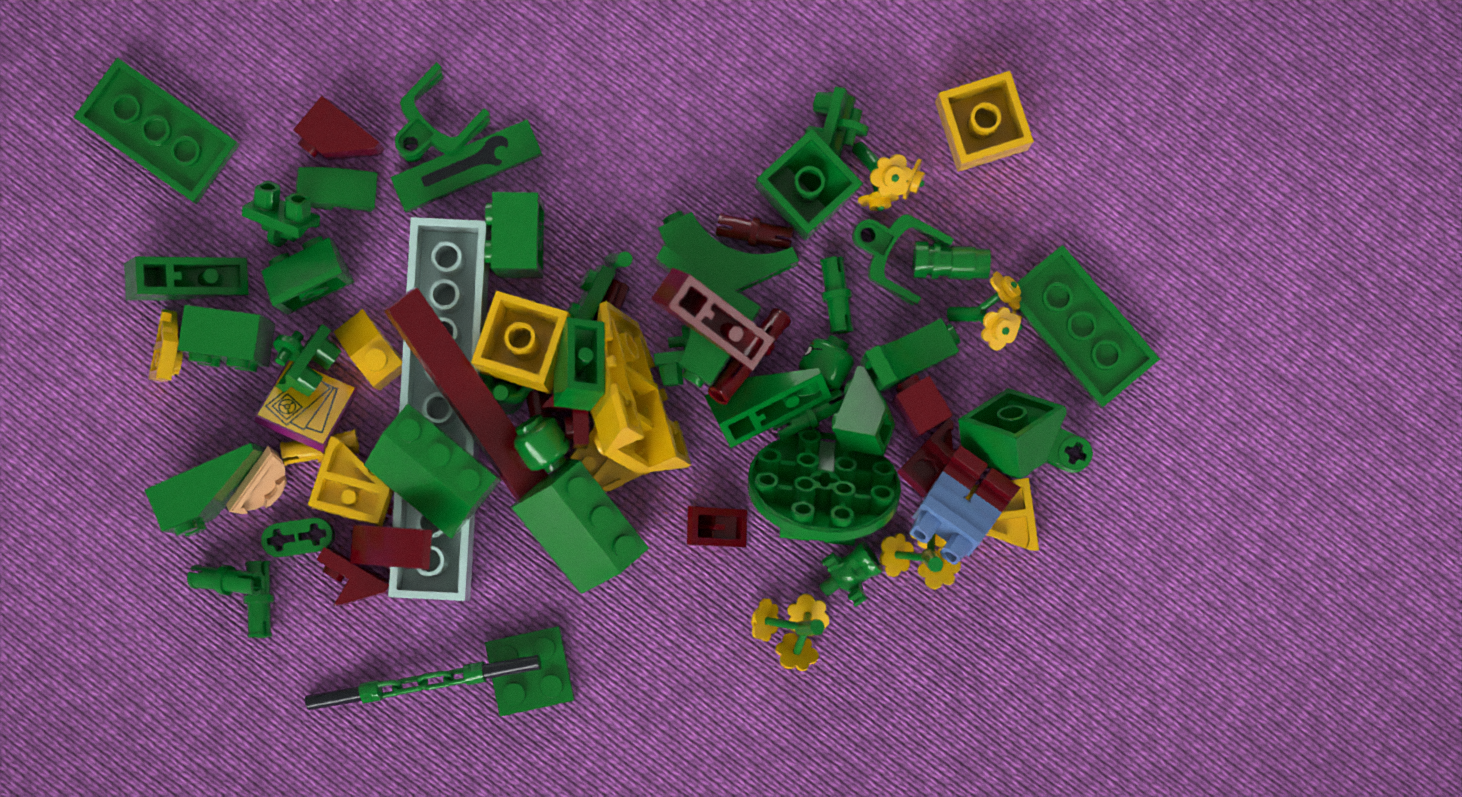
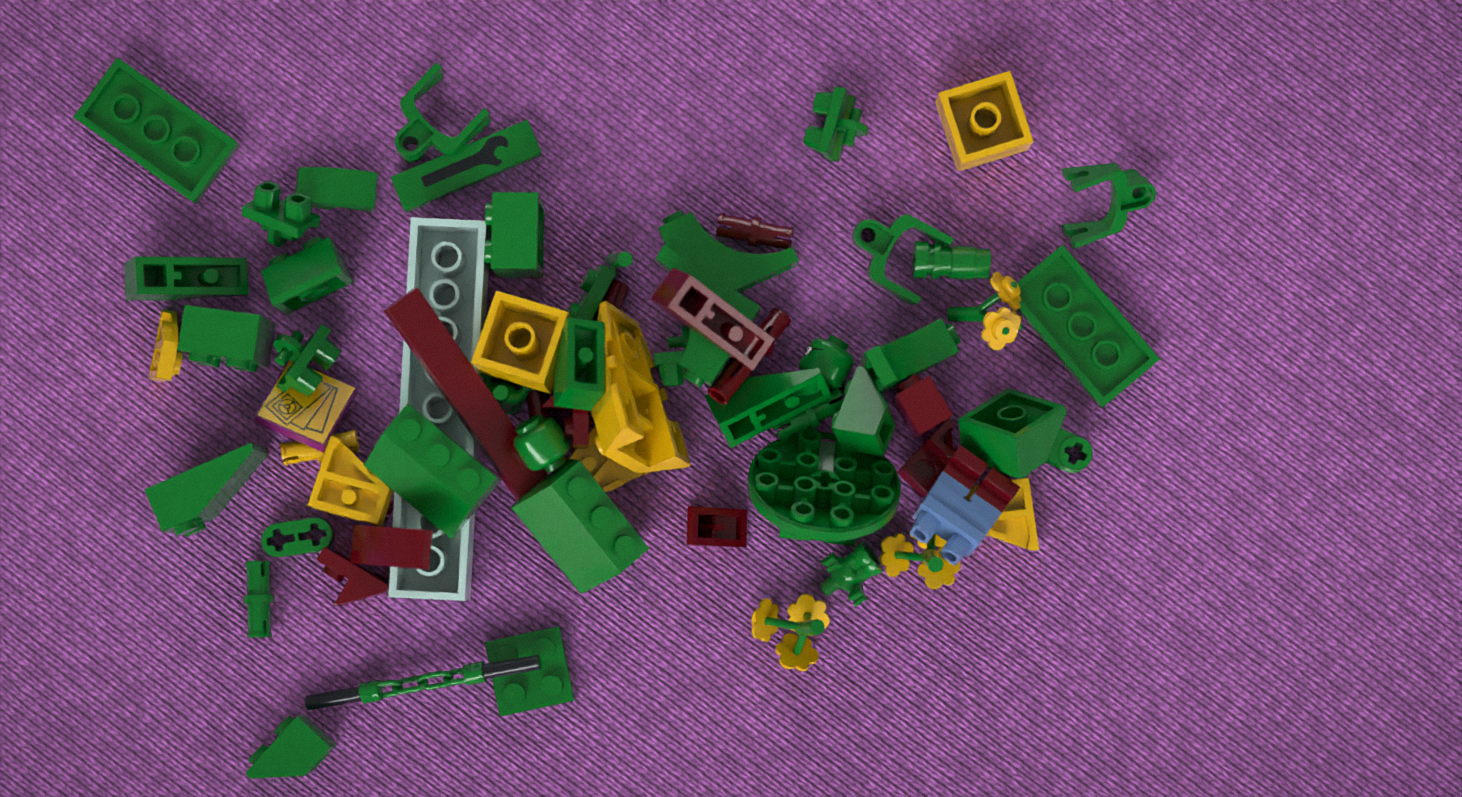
green pin [187,564,265,596] -> none
light nougat plate [226,446,287,514] -> none
dark red slope [293,96,385,160] -> none
yellow slope [334,309,402,390] -> none
green slope [755,129,863,241] -> none
green pin [820,256,854,335] -> none
yellow plant [852,141,925,211] -> none
none -> green slope [245,714,337,779]
none -> green piece [1062,163,1156,249]

